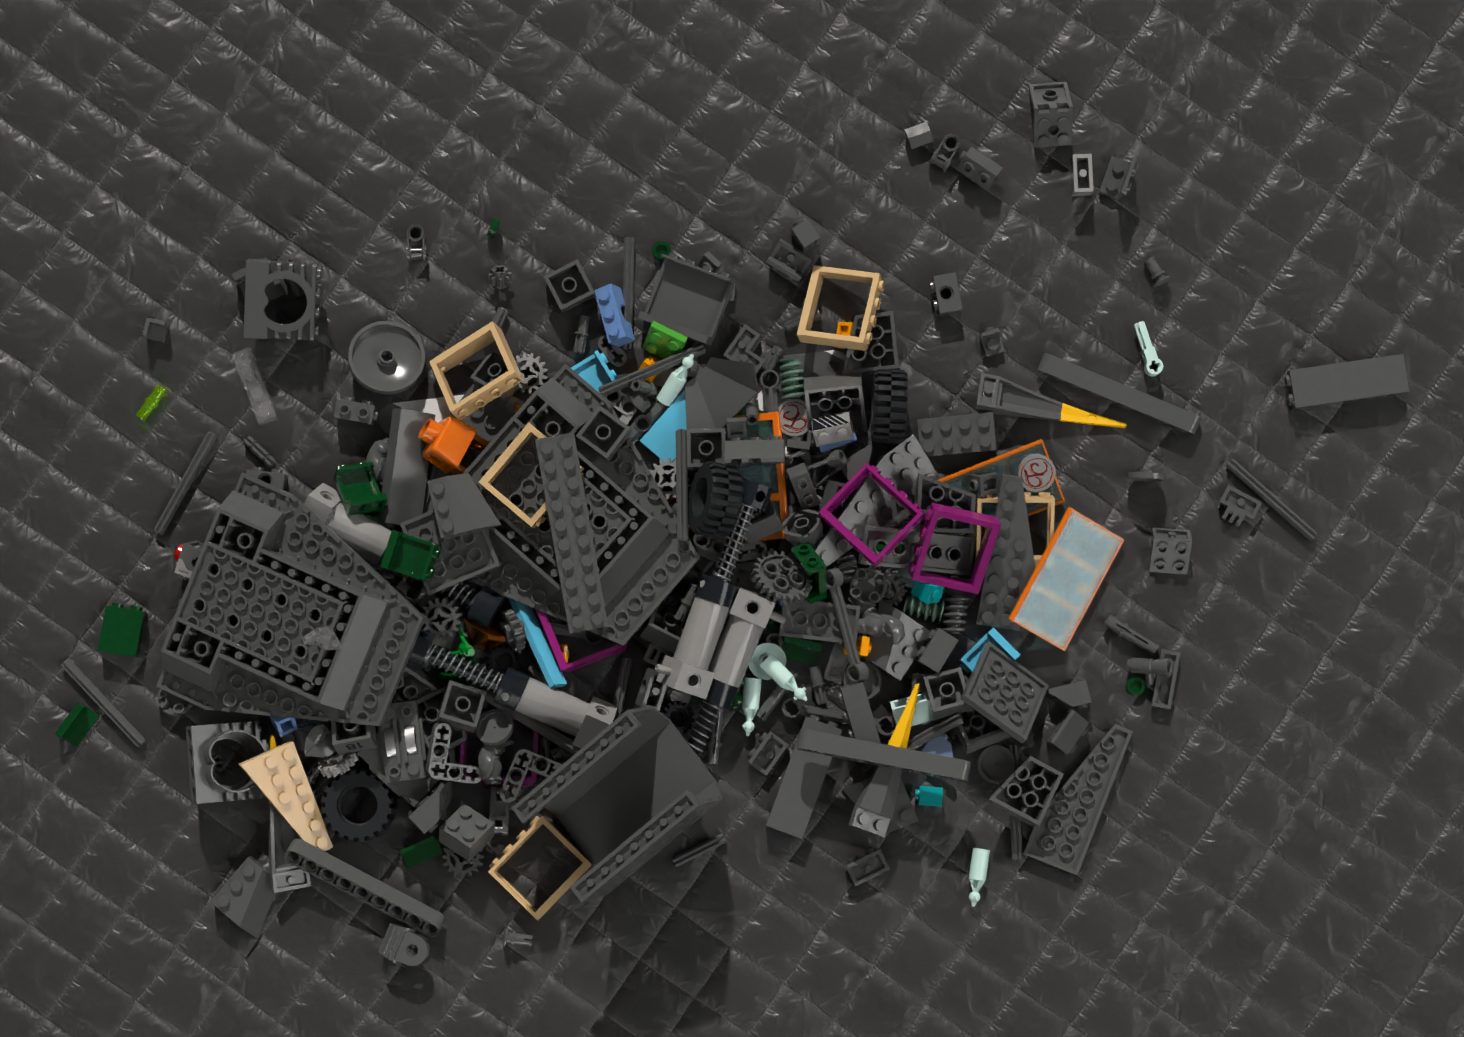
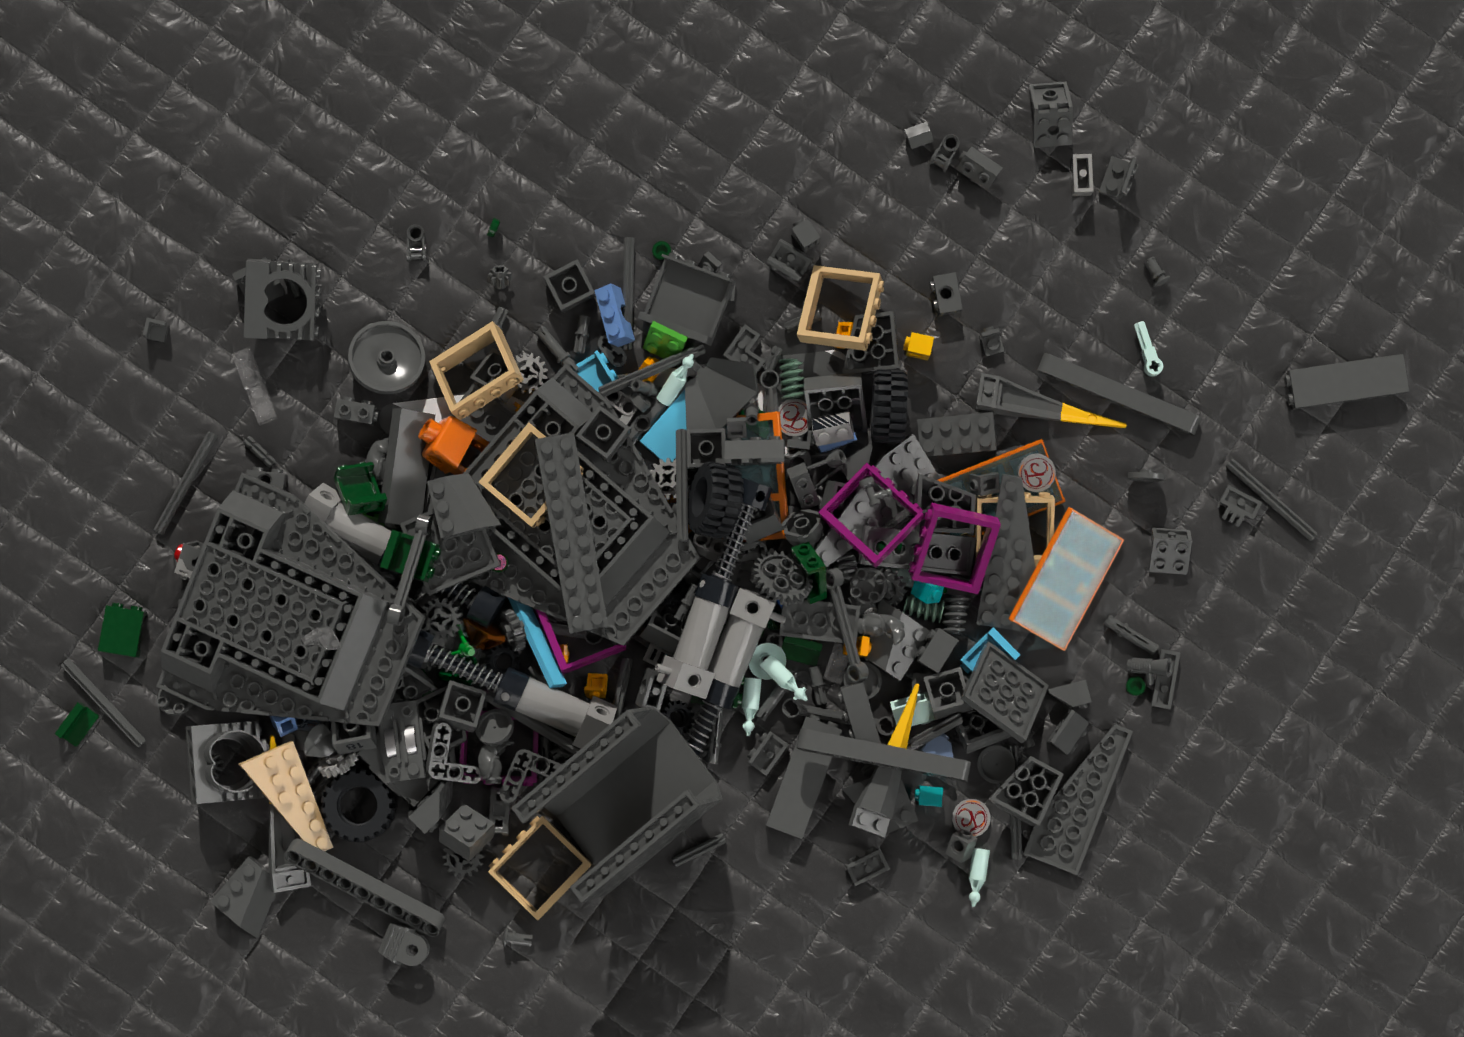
clear neon green pin [135,384,168,421] -> none
dark green panel [399,835,444,868] -> none
none -> dark grey piece [387,514,433,626]
none -> tile [492,553,509,573]
none -> dark grey pin [536,326,580,374]
none -> light orange bracket [584,673,608,699]
none -> dark grey piece [859,477,892,507]
none -> yellow brick [903,332,934,361]
none -> dark grey brick [945,829,978,863]
none -> light grey tile [952,799,991,837]

